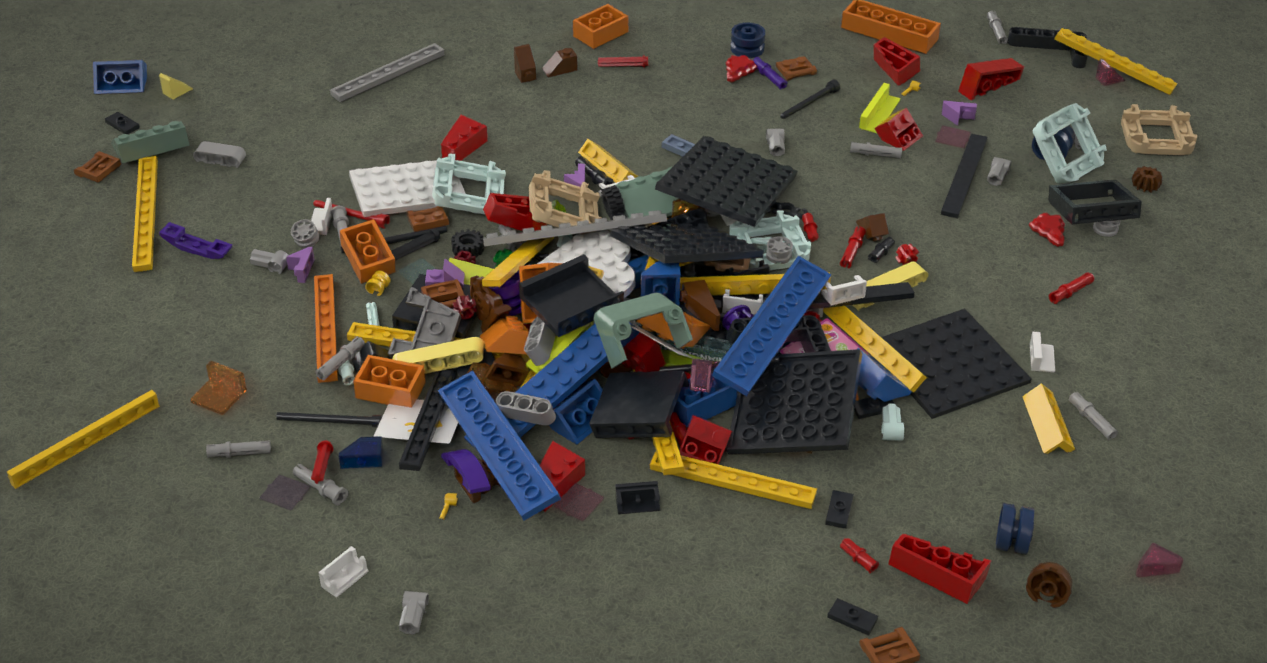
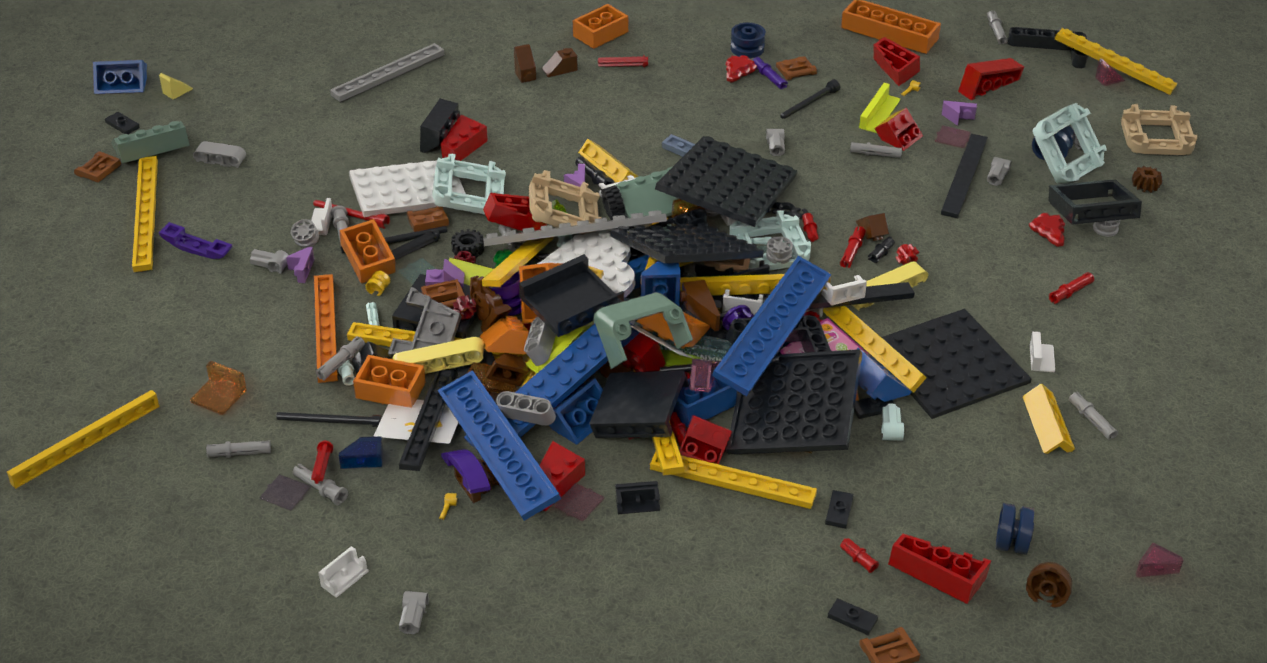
none -> black slope [420,98,460,153]

